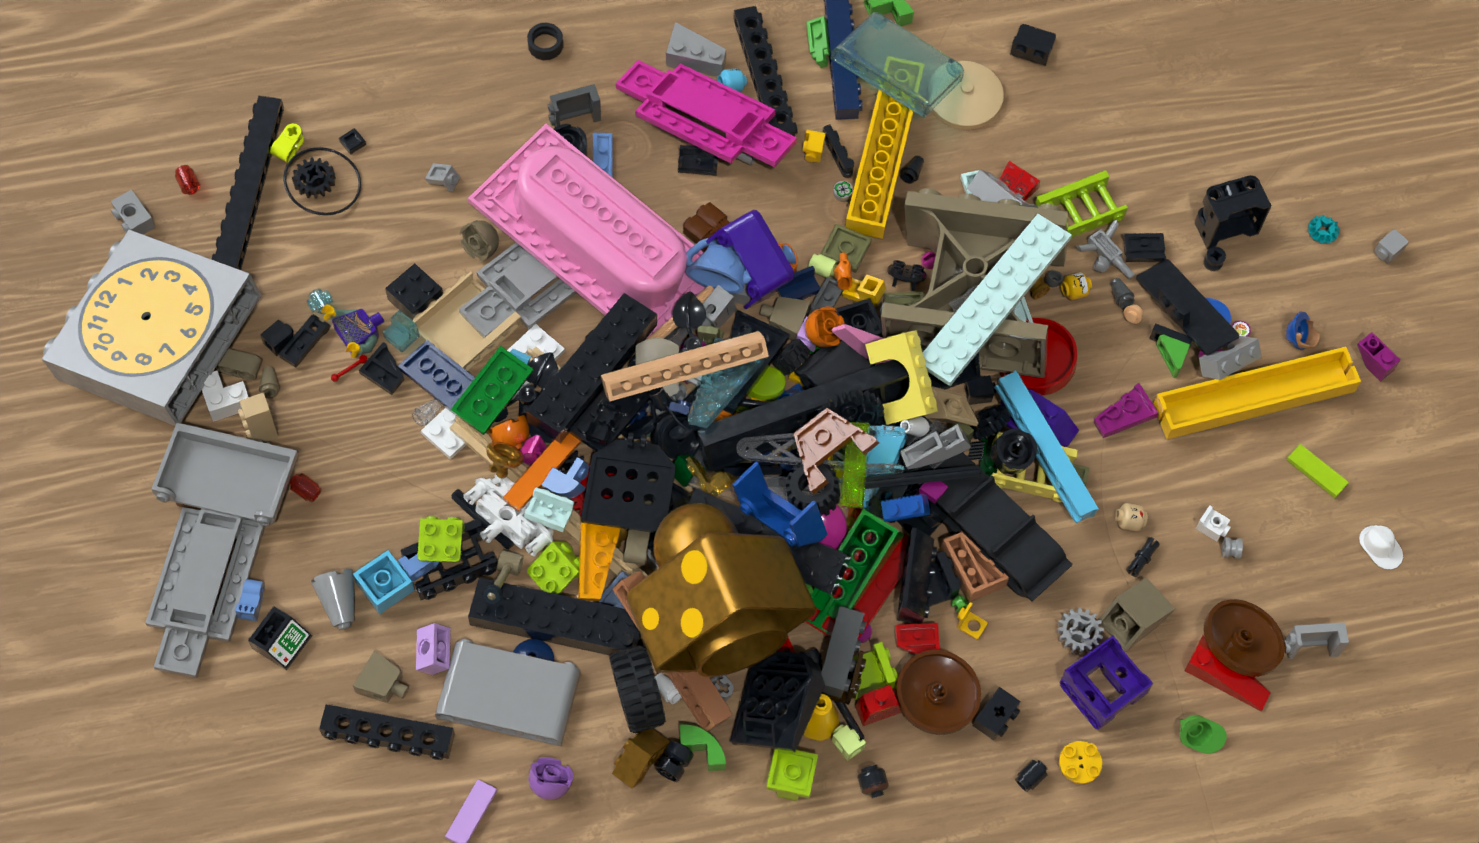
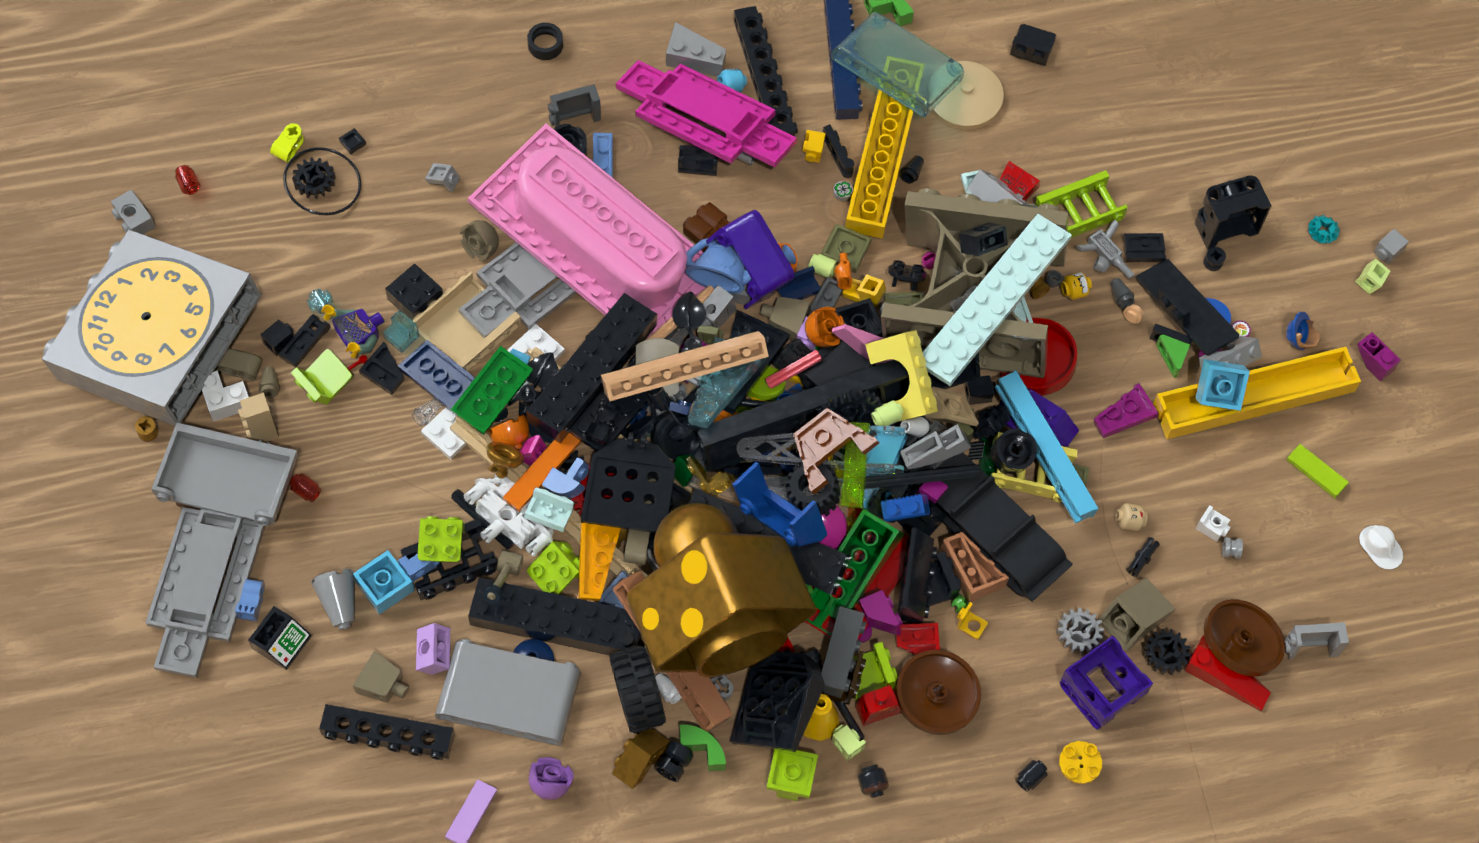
black brick [211,96,284,270] -> none
bright green hinge [807,16,830,68] -> none
black brick [973,687,1021,741] -> none
bright green piece [1180,715,1227,754] -> none
none -> pearl gold wheel [135,416,158,442]
none -> bracket [291,349,353,405]
none -> coral axle [765,350,822,389]
none -> magenta slope [859,590,903,635]
none -> yellowish green brick [871,400,904,428]
none -> black brick [959,222,1008,256]
none -> black gear [1143,629,1191,675]
none -> medium azure brick [1195,359,1250,411]
none -> yellowish green brick [1355,259,1390,294]

